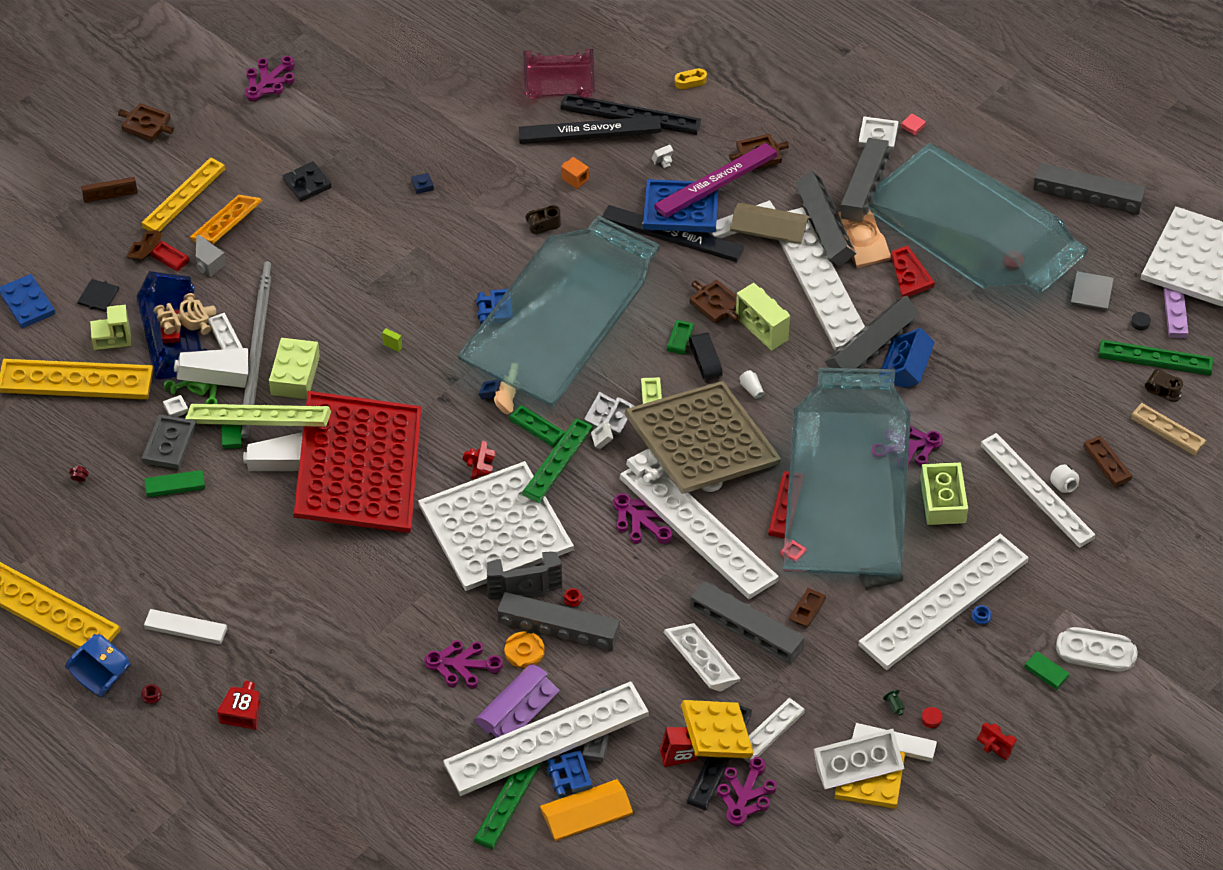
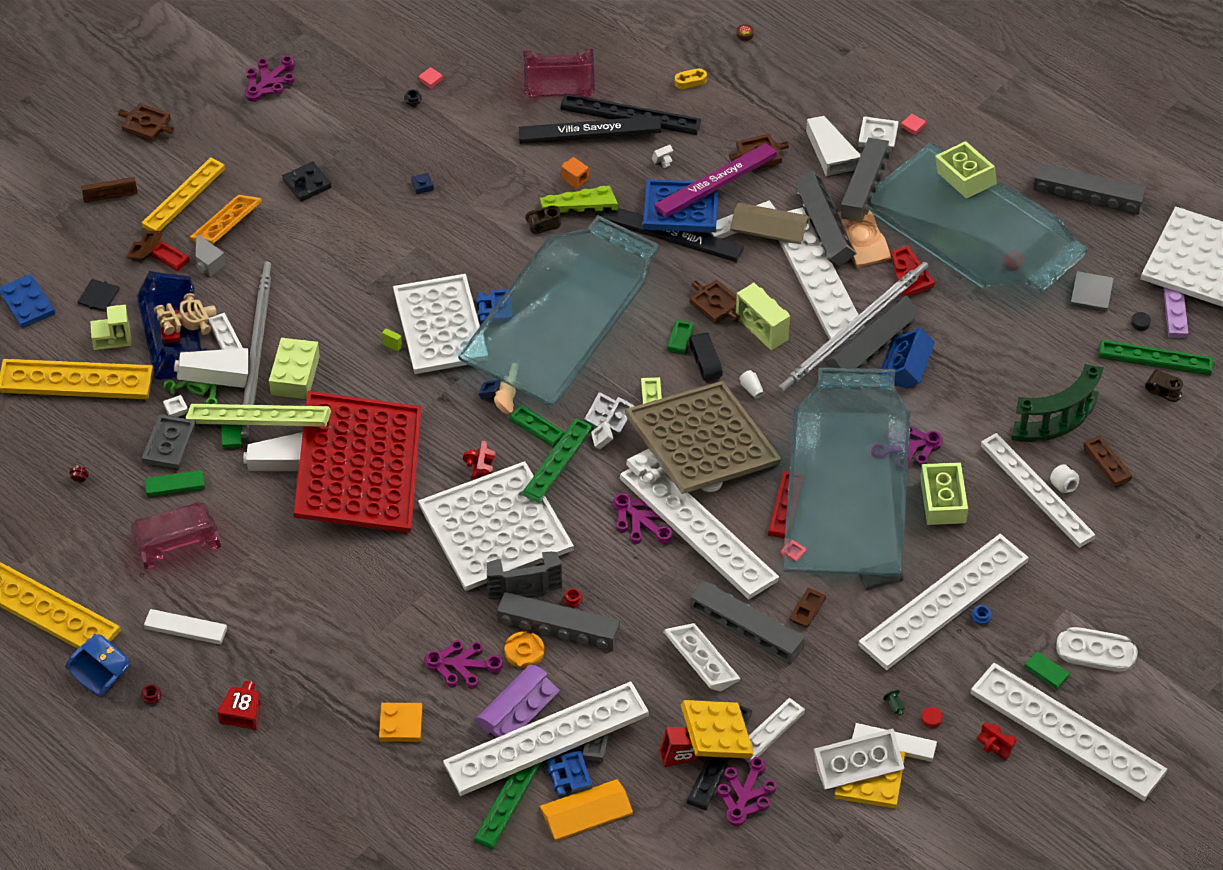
tan tile [1131,403,1206,456] -> none
none -> clear pink windscreen [131,502,221,569]
none -> light orange plate [379,703,423,742]
none -> white plate [393,274,488,374]
none -> black plate [404,89,422,105]
none -> coral tile [418,67,443,89]
none -> lime wing [540,186,618,212]
none -> reddish brown tile [736,24,754,41]
none -> light grey axle [777,262,929,393]
none -> white slope [806,116,861,176]
none -> yellowish green brick [935,141,997,198]
none -> white plate [970,663,1167,801]
none -> dark green fence [1011,364,1104,442]

